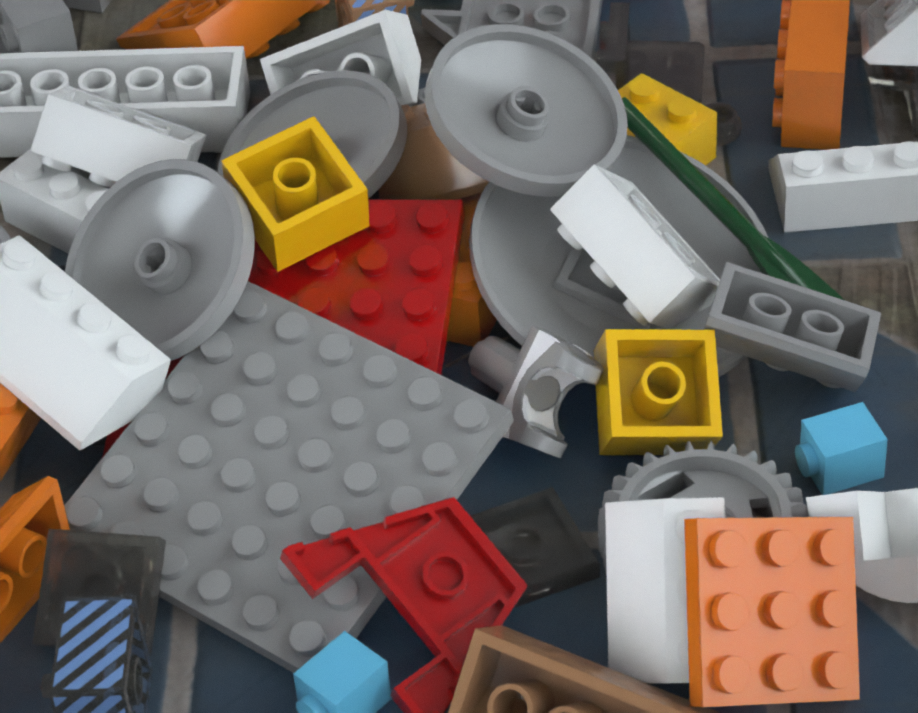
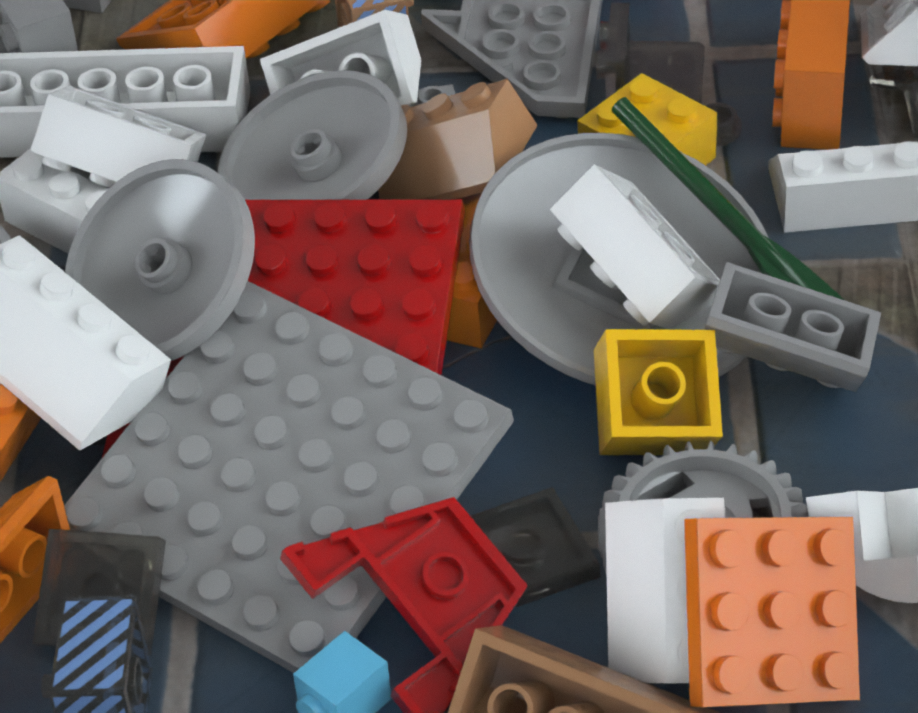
yellow brick [221,116,370,272] -> none
light grey dish [425,24,628,197] -> none
light grey connector [468,325,604,459] -> none
medium azure brick [795,402,888,495] -> none

